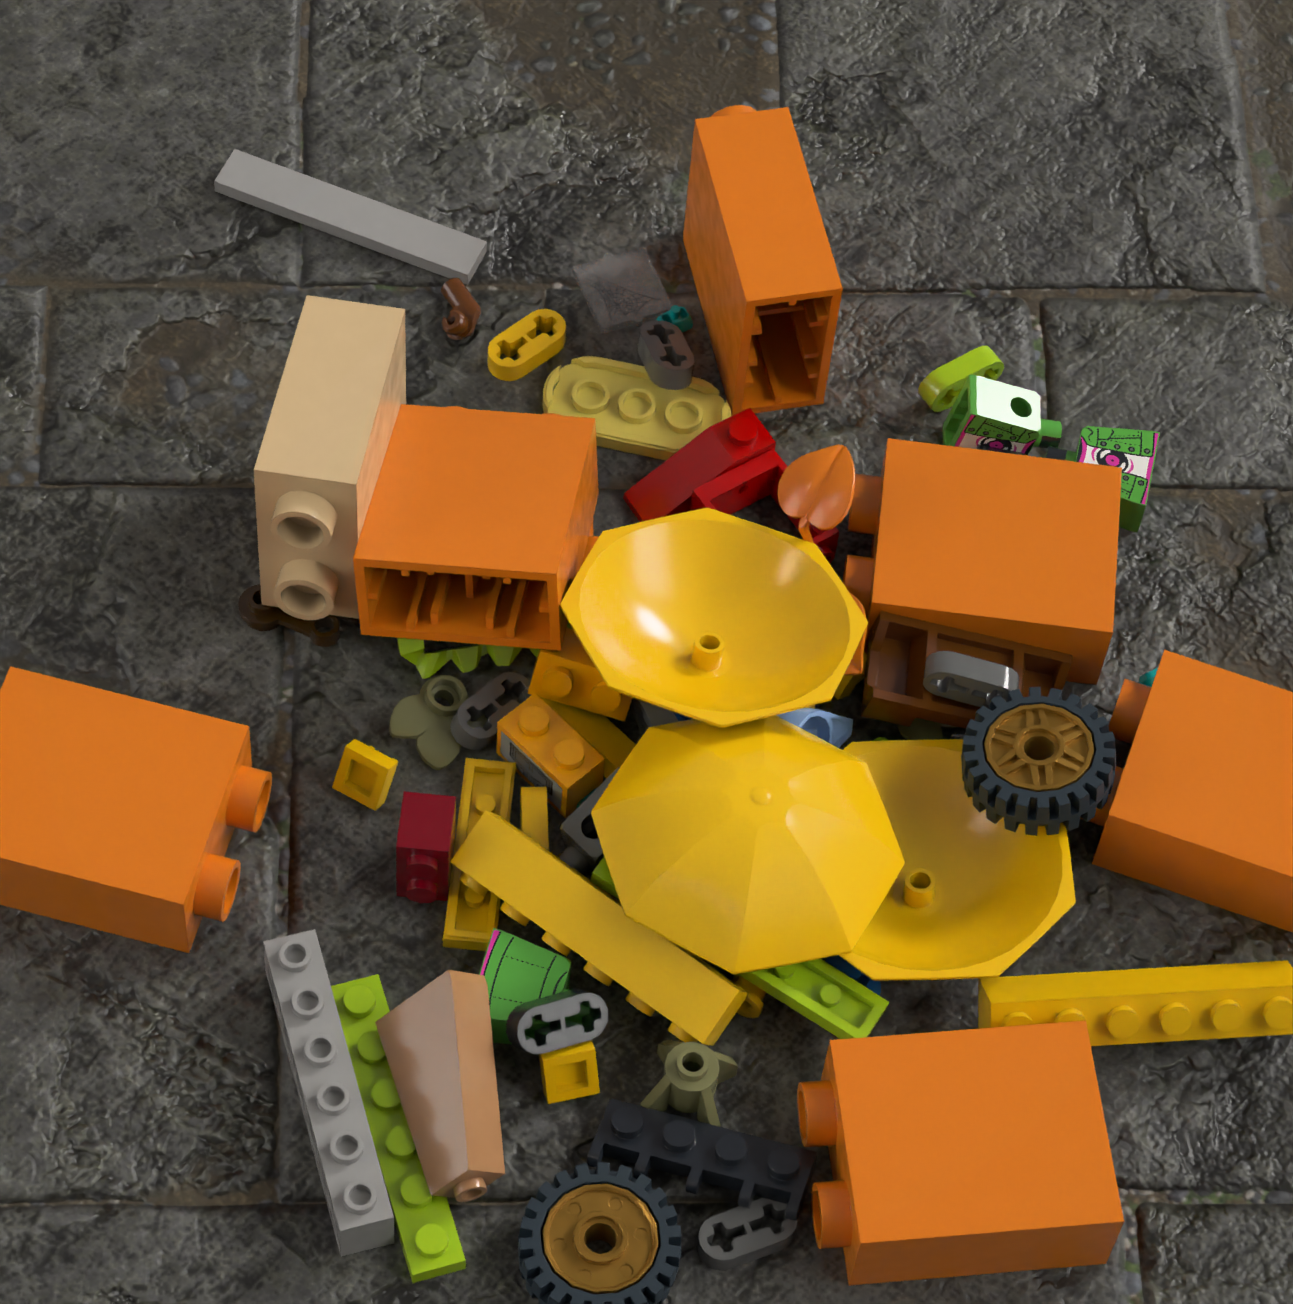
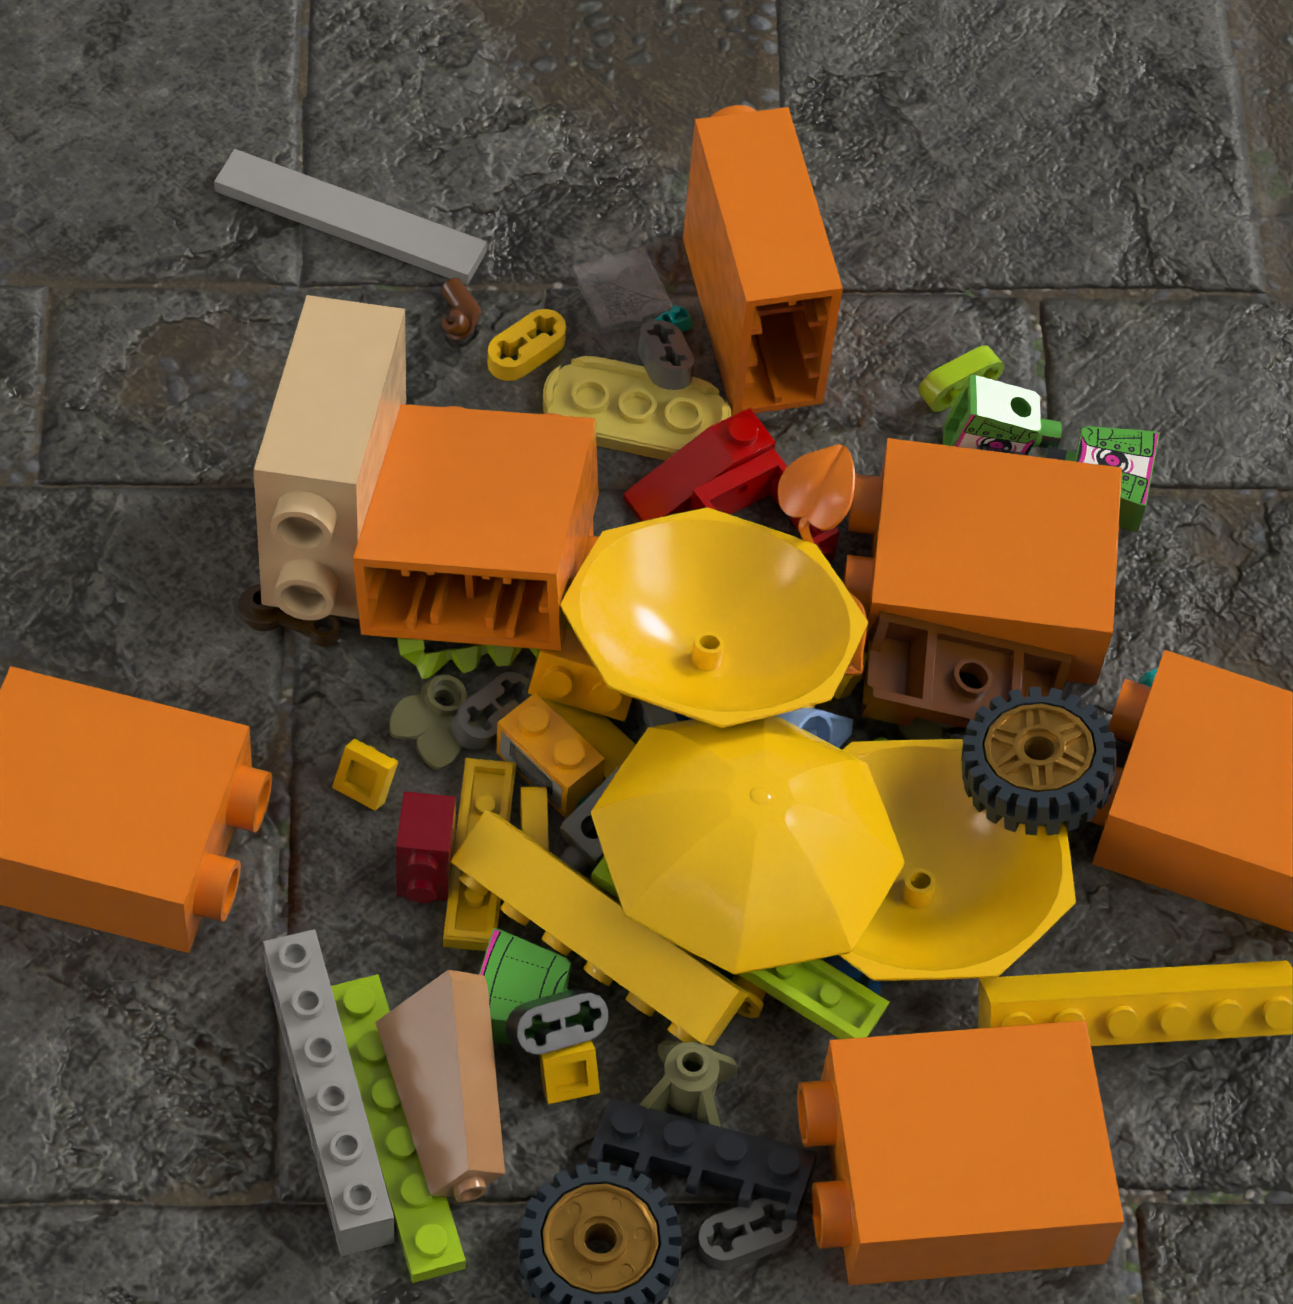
dark grey beam [923,651,1019,709] -> none

